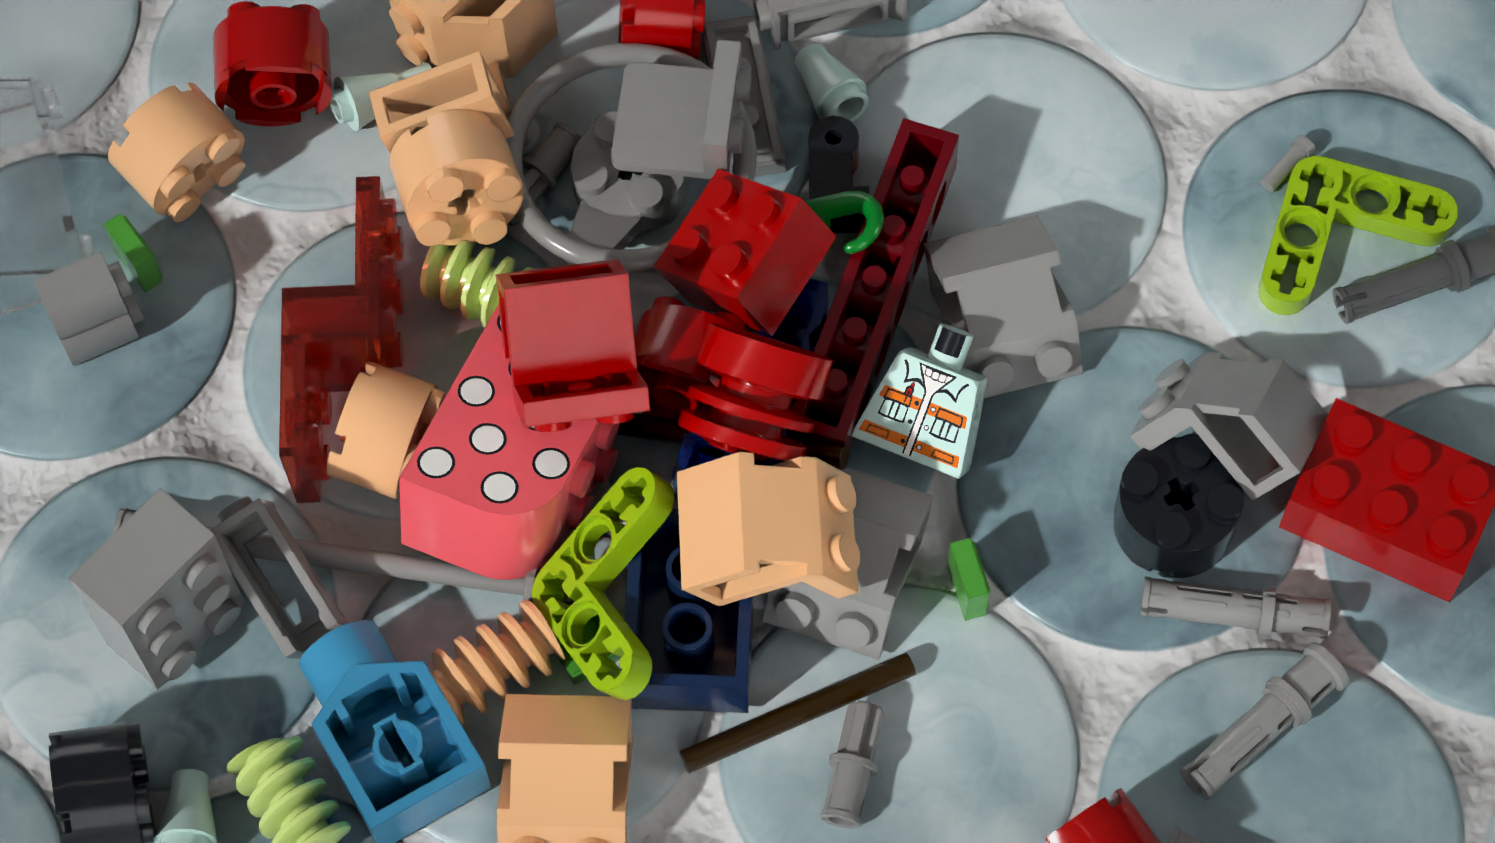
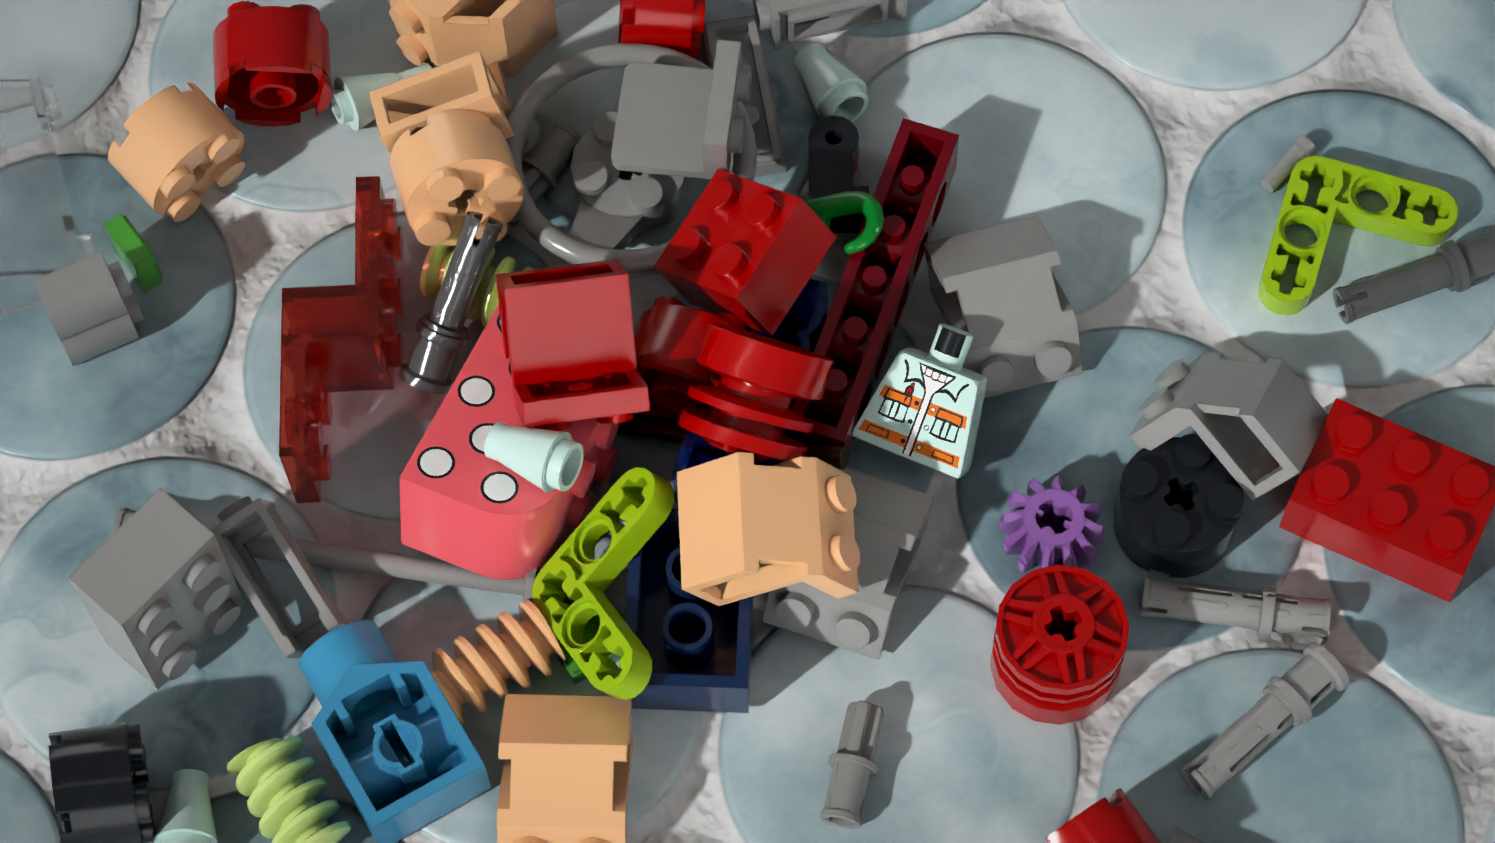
light nougat brick [327,361,446,499] -> none
dark brown bar [679,652,916,774] -> none
bright green tile [947,538,991,621] -> none
none -> dark grey pin [399,211,503,394]
none -> light aqua cone [484,422,584,493]
none -> red wheel [990,564,1129,725]
none -> medium lavender gear [999,475,1105,573]

